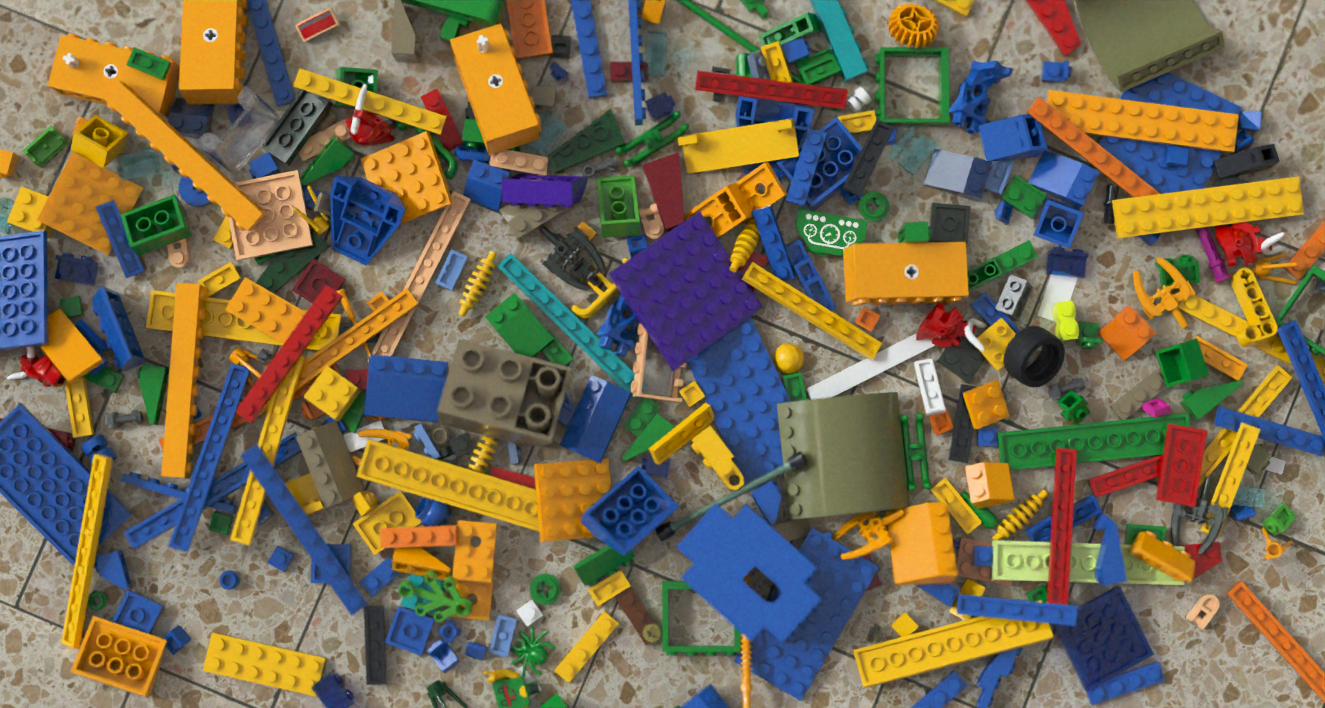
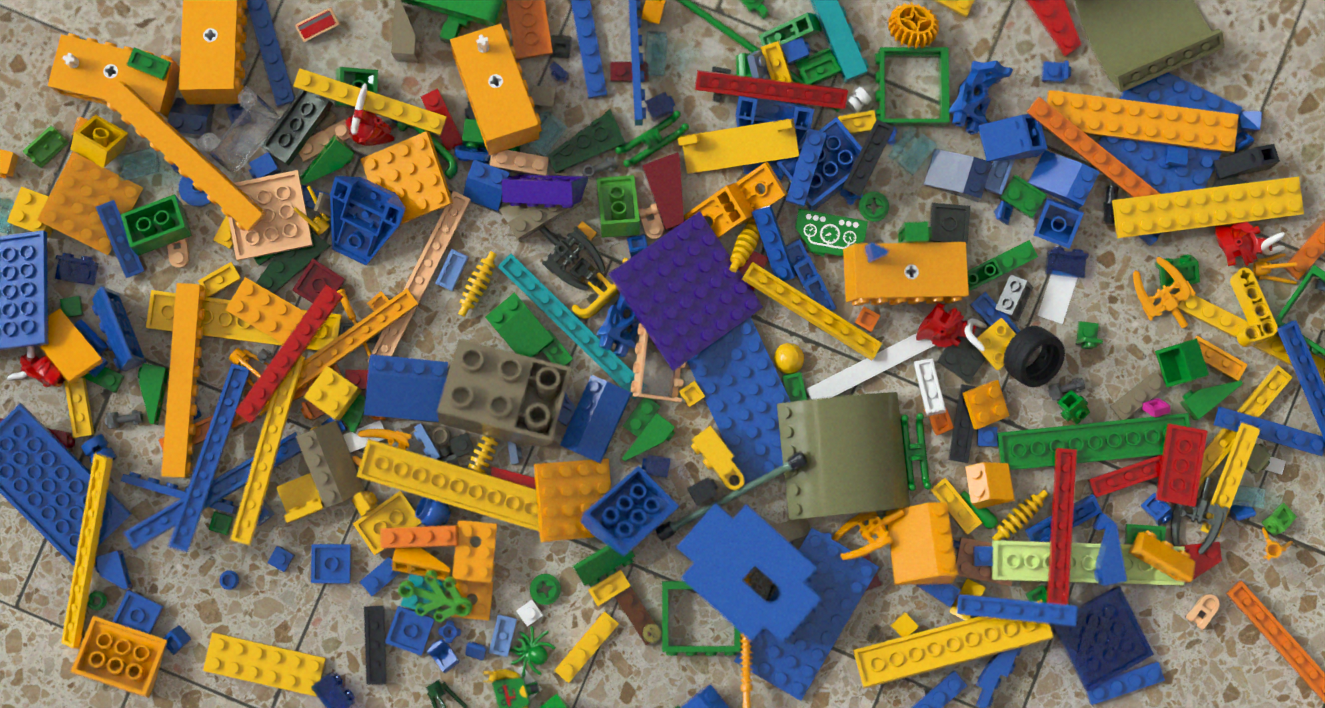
blue plate [240,444,367,615] -> none
yellow plate [649,403,715,465] -> none
blue slope [750,480,782,526] -> none
neon yellow brick [1052,300,1079,342] -> none
orange slope [1098,305,1156,361] -> none
magenta pin [1195,227,1232,284] -> none
none -> black brick [687,477,719,505]
none -> blue slope [865,242,889,262]
none -> blue bracket [1141,492,1173,526]

